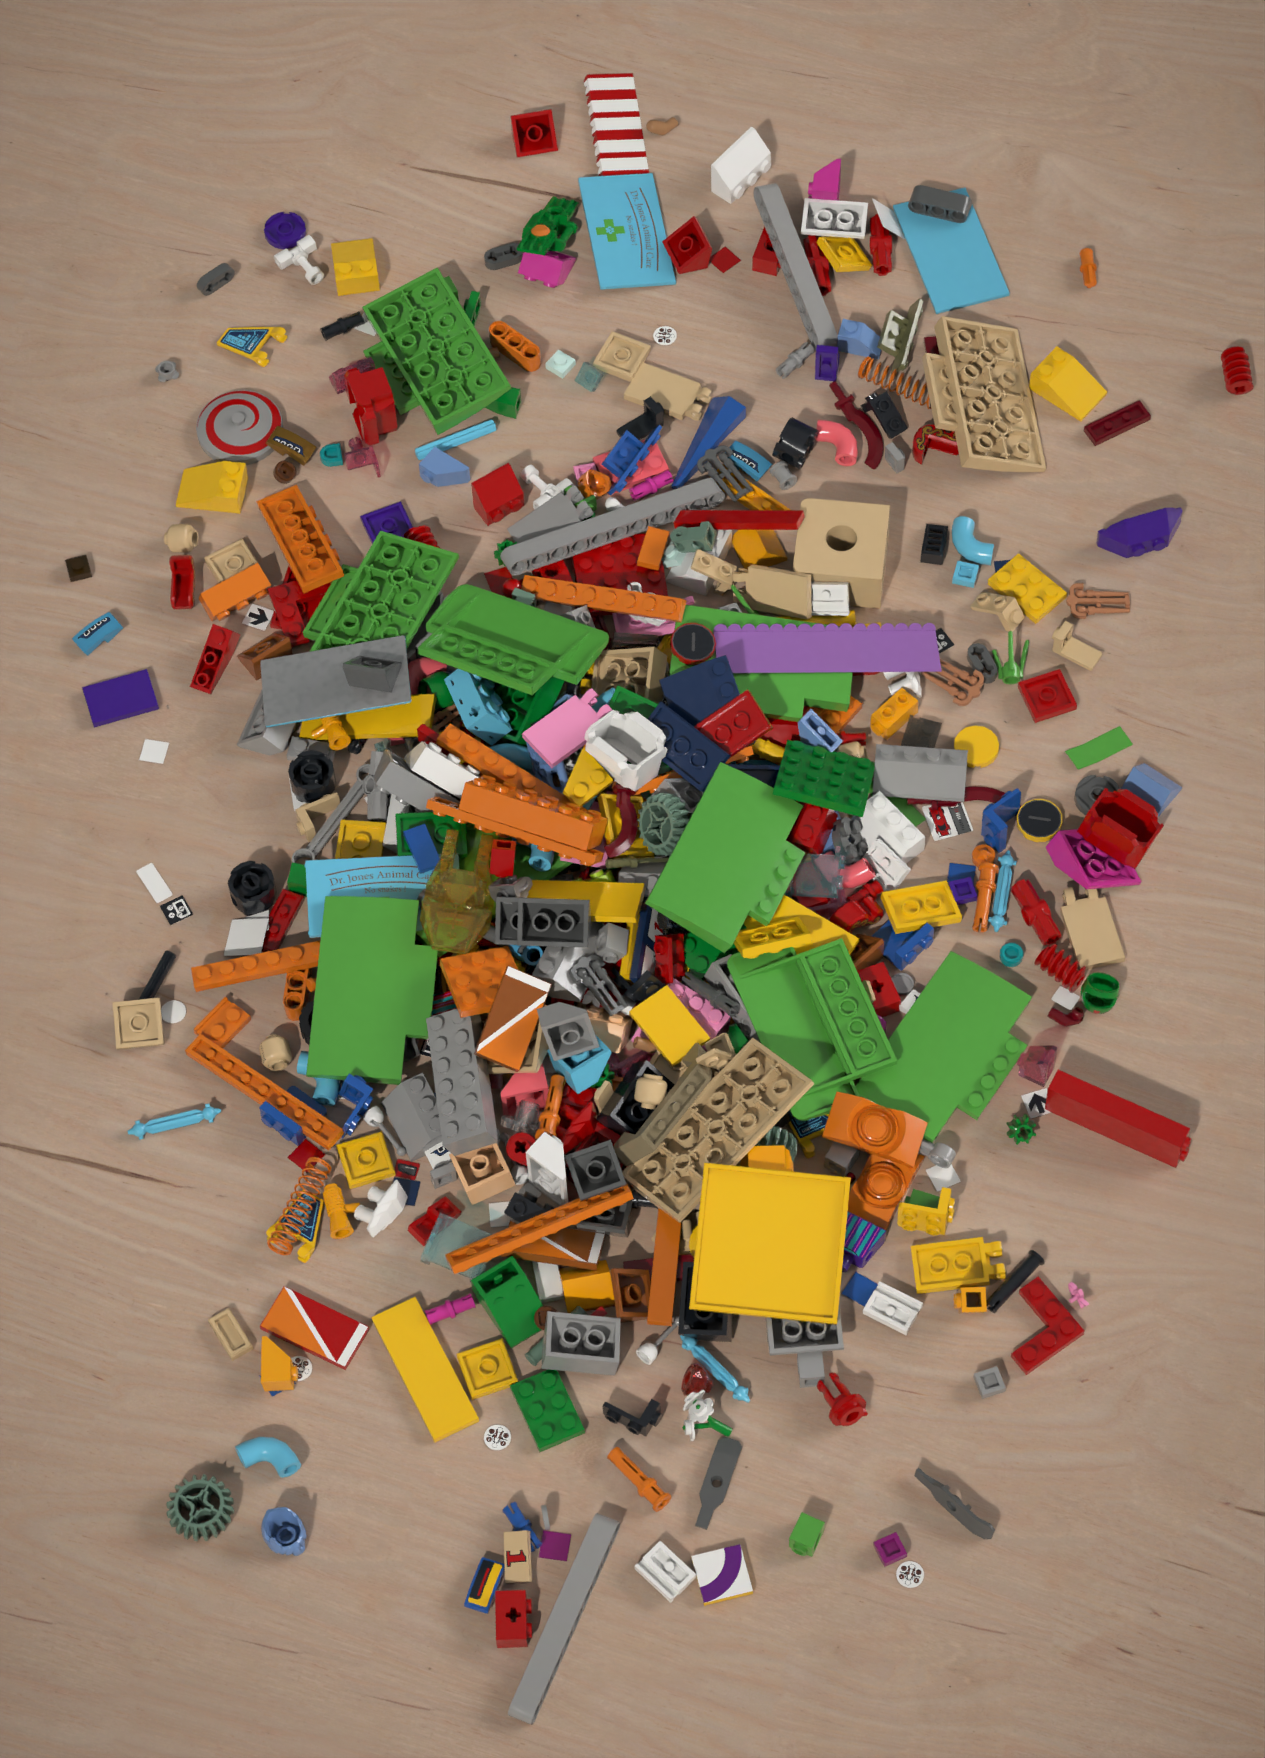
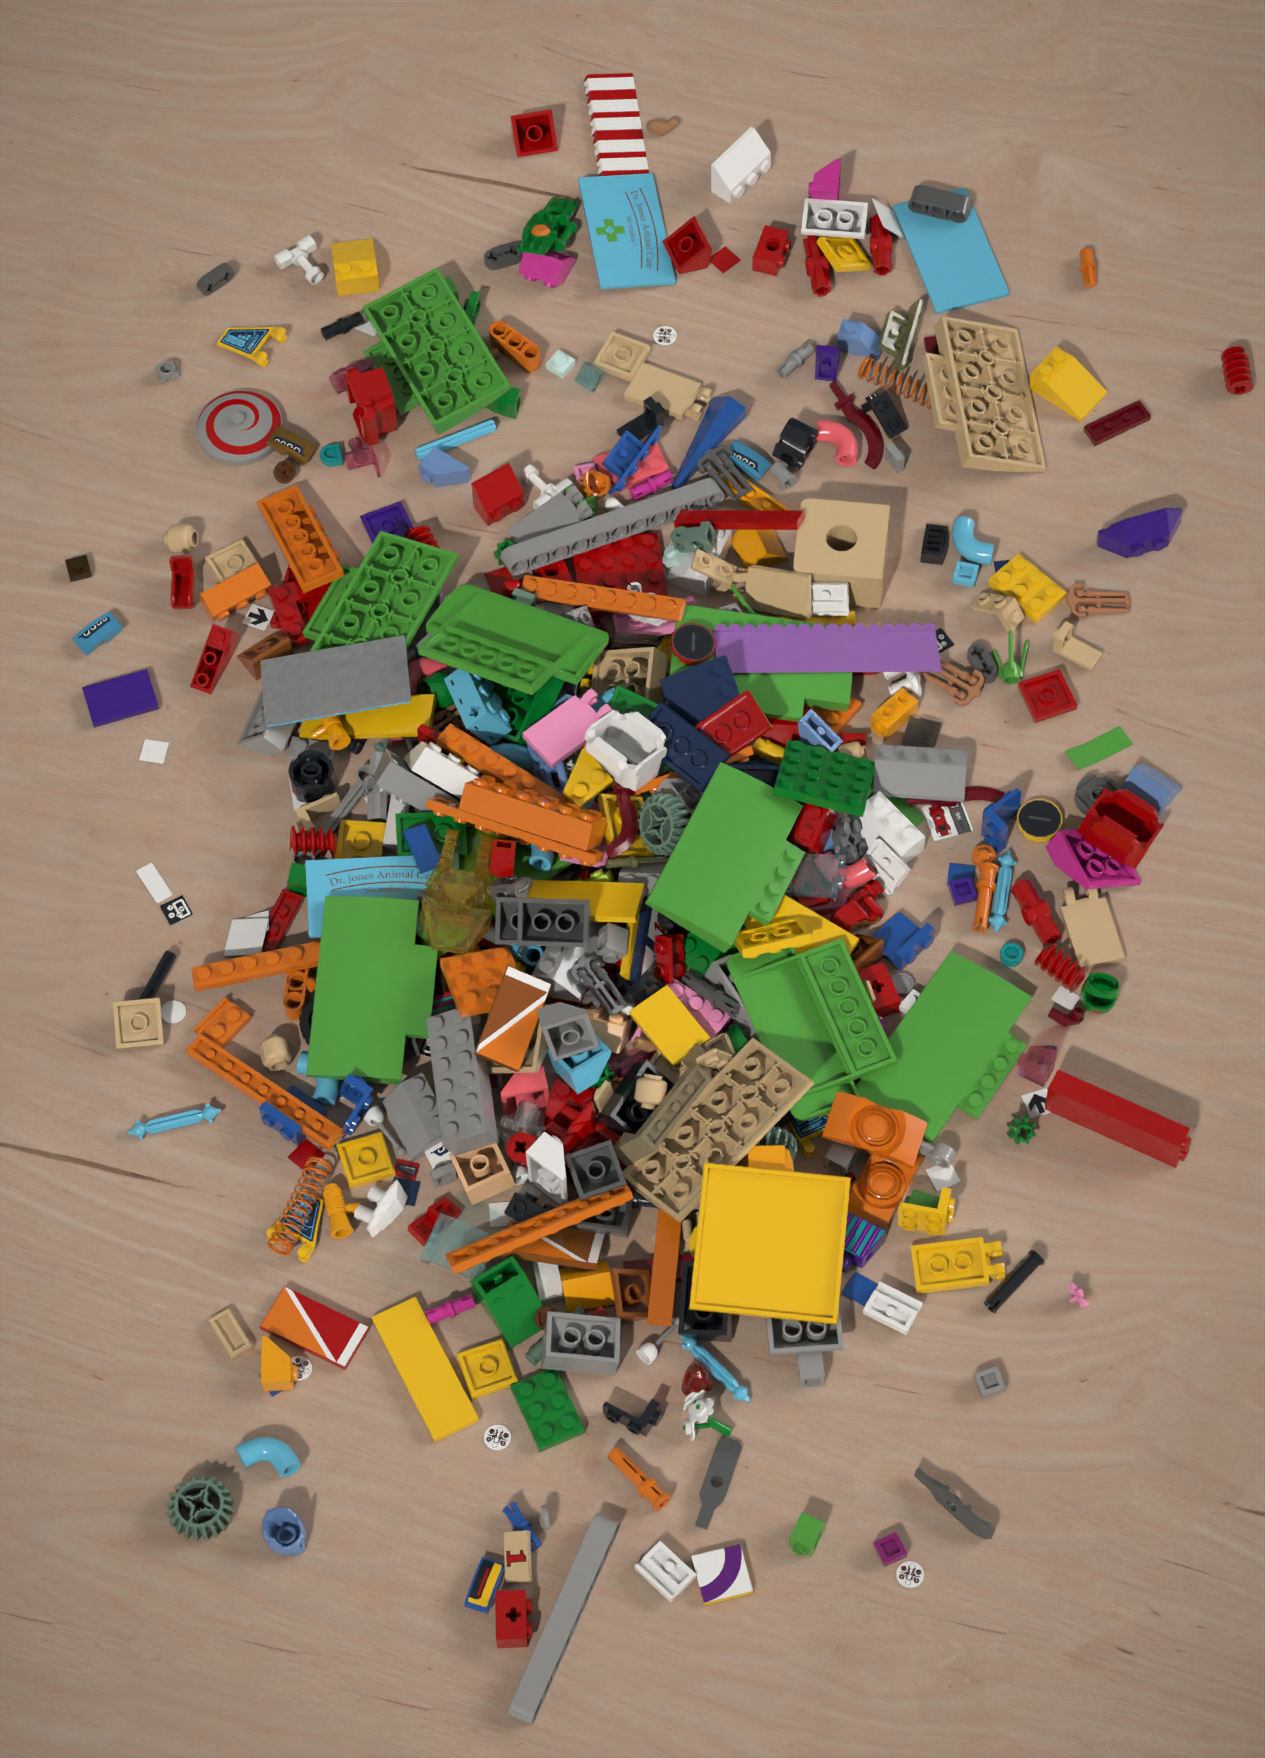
yellow slope [176,461,248,514] -> none
black brick [228,861,277,916] -> none
dark purple tile [264,212,306,249] -> none
dark grey slope [343,656,402,693] -> none
orange pin [535,1075,566,1139] -> none
magenta sticker [538,1530,571,1561] -> none
orange tile [637,526,670,570] -> none
light grey beam [753,183,838,350] -> none
red piece [817,1372,868,1426] -> none
yellow plate [880,880,962,934] -> none
red animal [912,424,959,465] -> none
light orange brick [953,1287,987,1314] -> none
yellow tile [954,725,999,768] -> none
red plate [1011,1276,1085,1375] -> none
none -> red piece [289,826,337,857]

